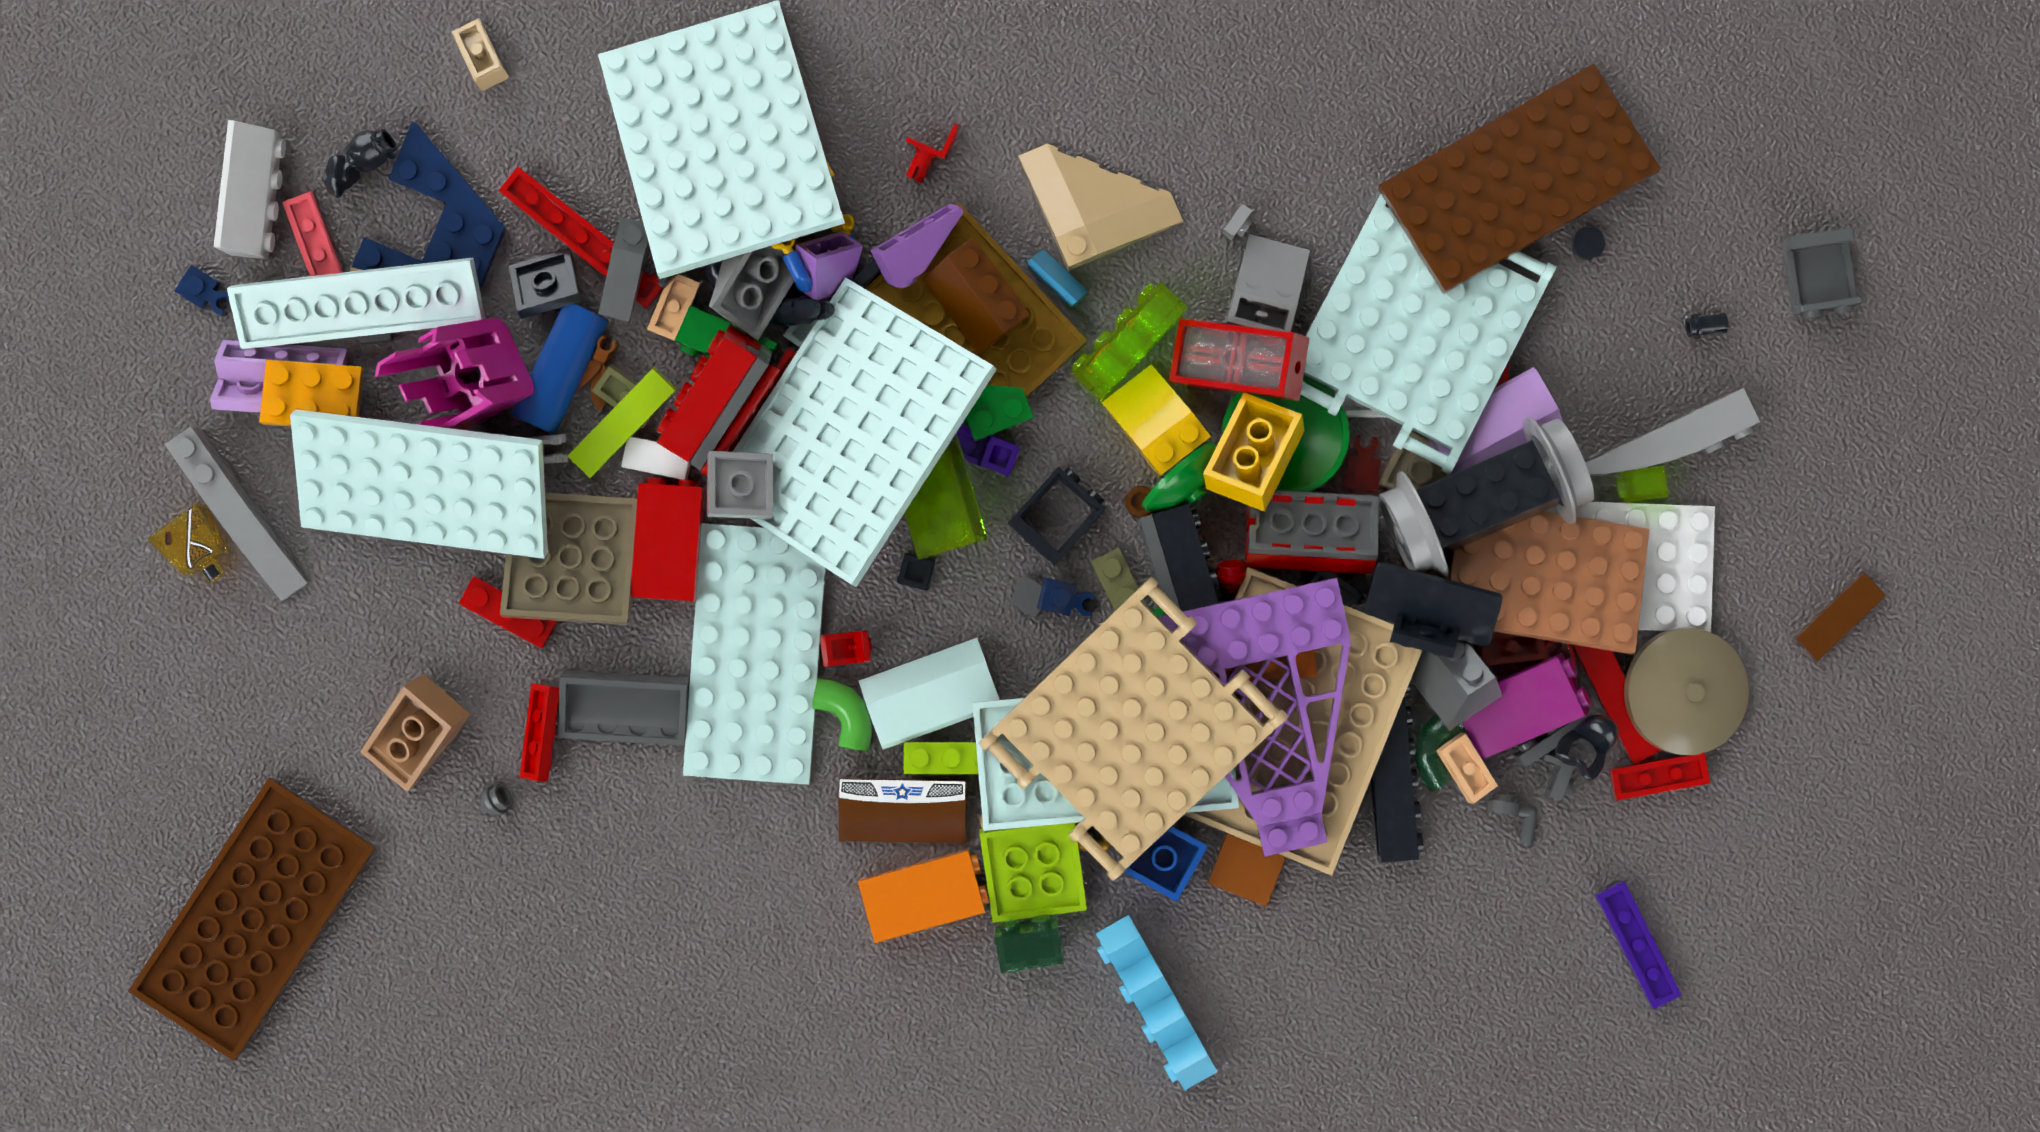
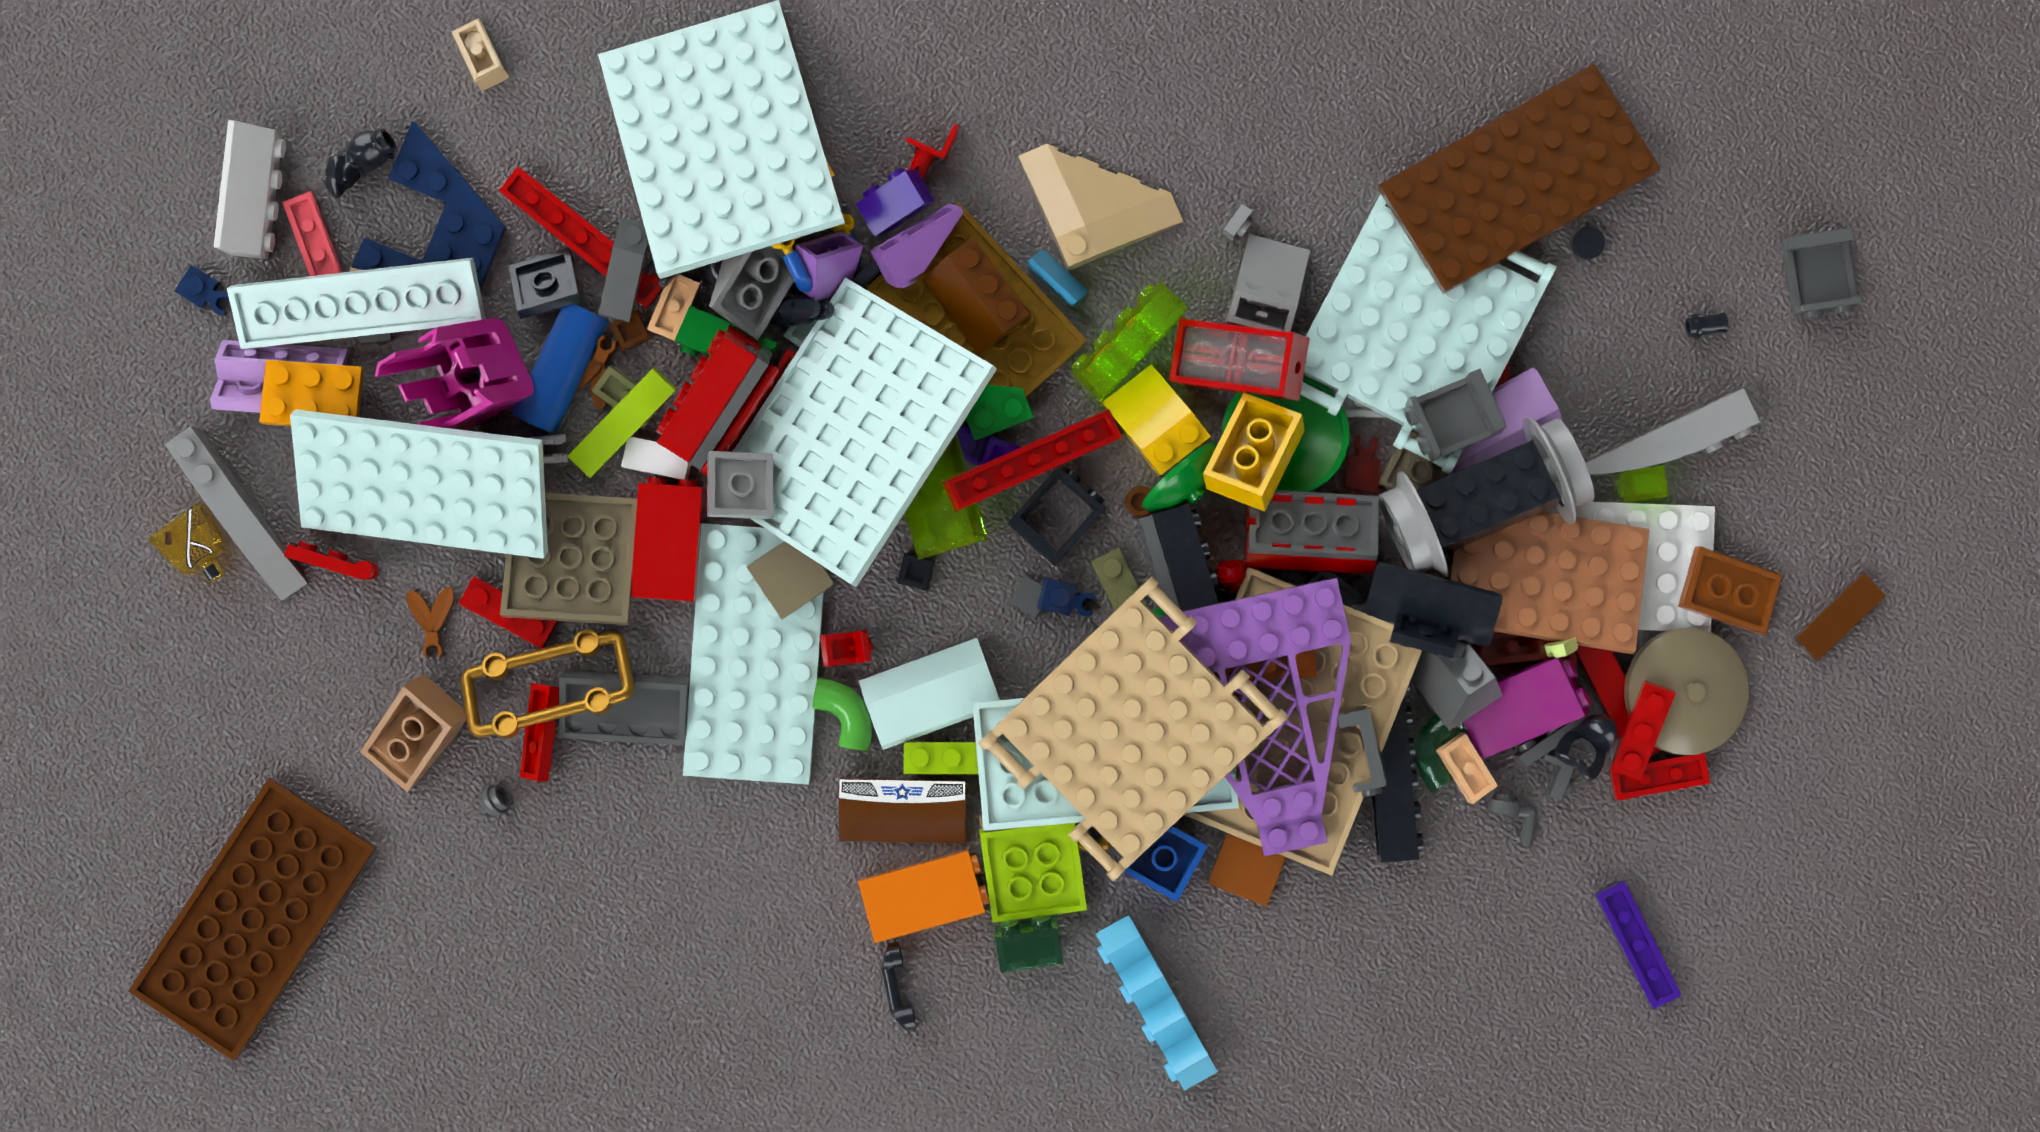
none -> red plate [284,541,379,580]
none -> dark orange piece [406,587,454,659]
none -> pearl gold bar [461,629,634,739]
none -> reddish brown tile [609,310,652,352]
none -> dark tan tile [747,541,835,620]
none -> dark purple brick [856,168,935,237]
none -> black bar [881,942,917,1031]
none -> red plate [943,409,1122,512]
none -> dark grey panel [1337,707,1388,797]
none -> dark grey panel [1404,368,1507,462]
none -> yellowish green tile [1544,637,1578,658]
none -> red plate [1609,680,1676,781]
none -> dark orange tile [1678,546,1782,635]

